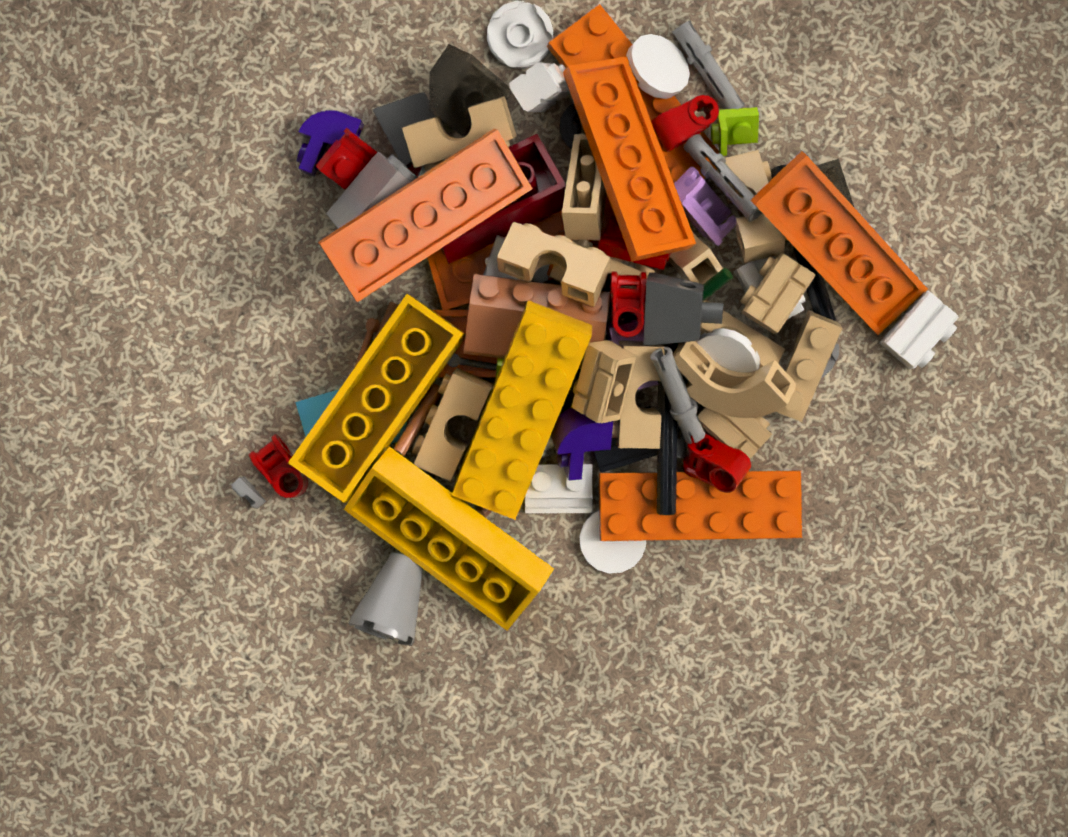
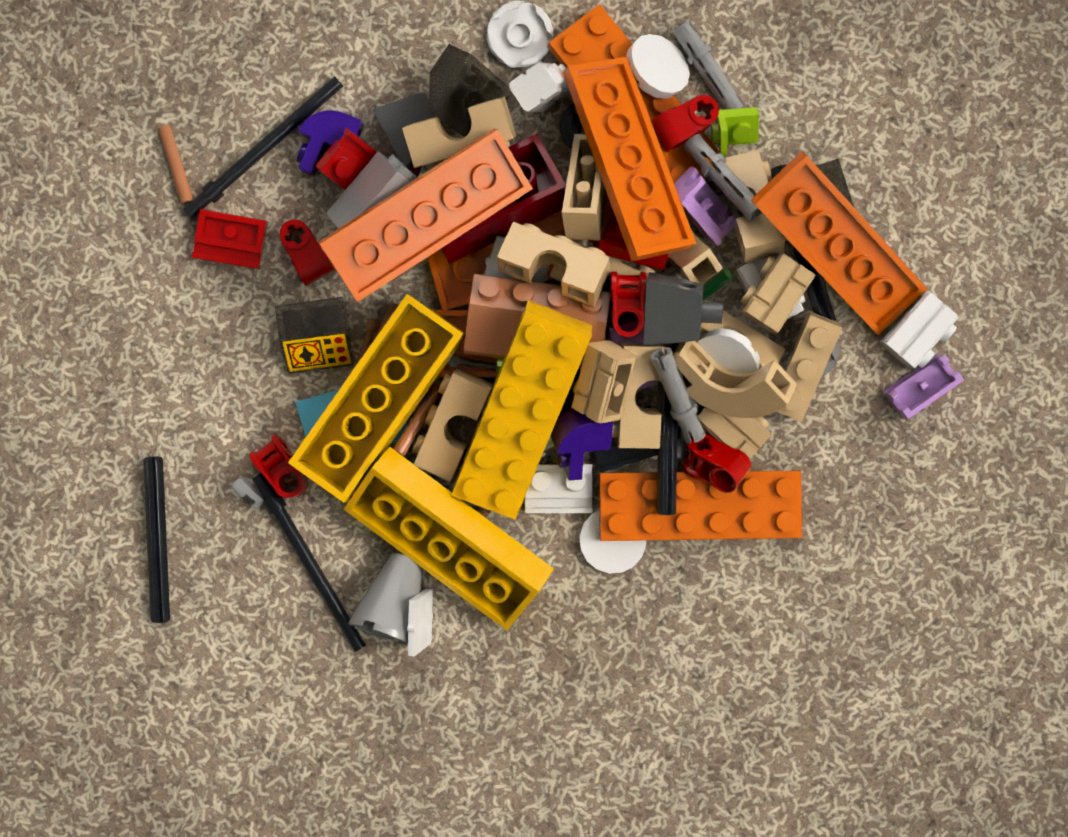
none -> black axle [143,456,170,623]
none -> nougat piece [157,125,194,205]
none -> black bar [183,76,344,219]
none -> red plate [192,209,268,270]
none -> black bar [252,473,366,652]
none -> clear smoke slope [275,297,355,374]
none -> red piece [279,219,335,286]
none -> white piece [407,588,433,656]
none -> lavender hinge [883,353,964,419]

